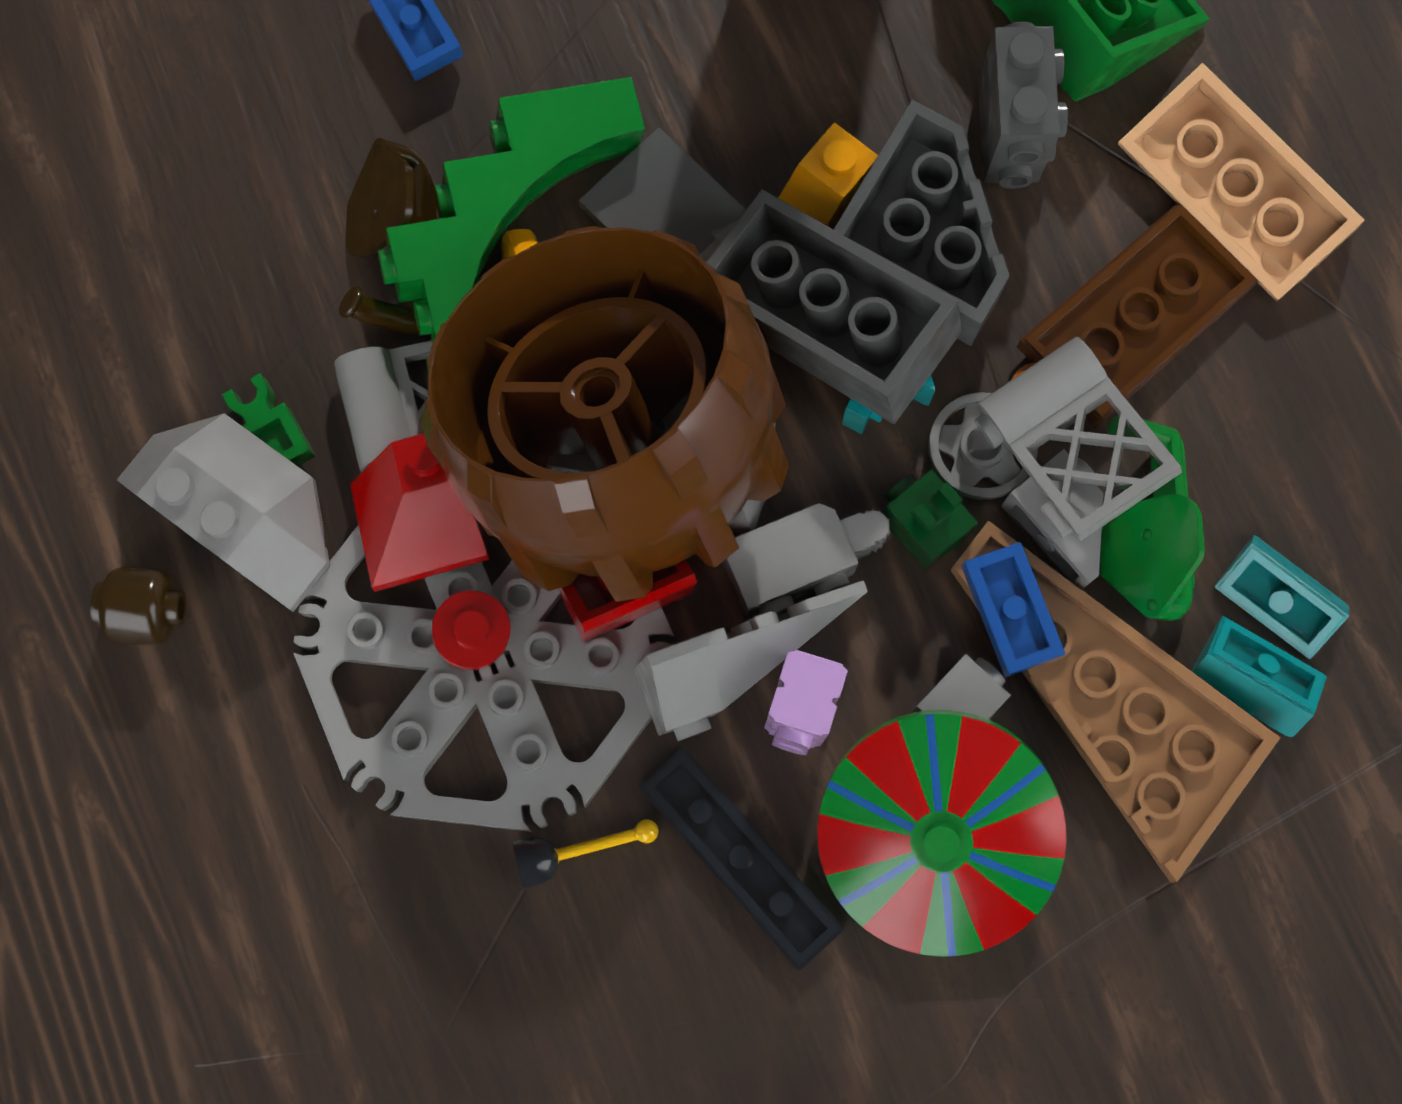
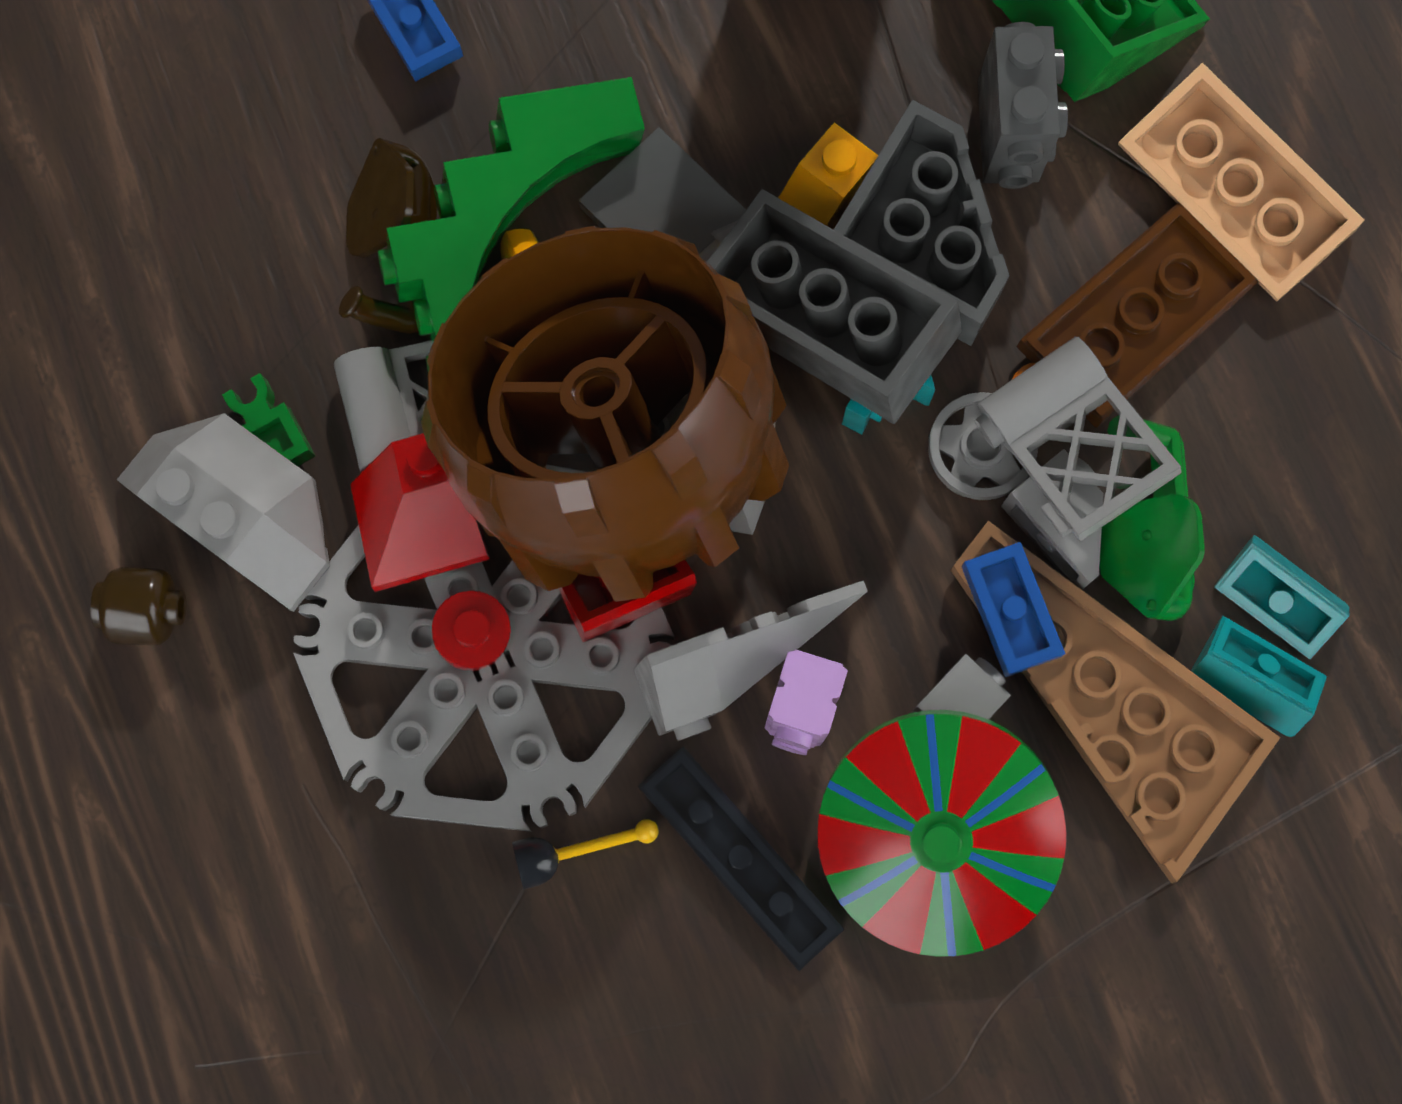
light grey hinge [723,503,890,619] -> none
dark green brick [883,469,978,571] -> none

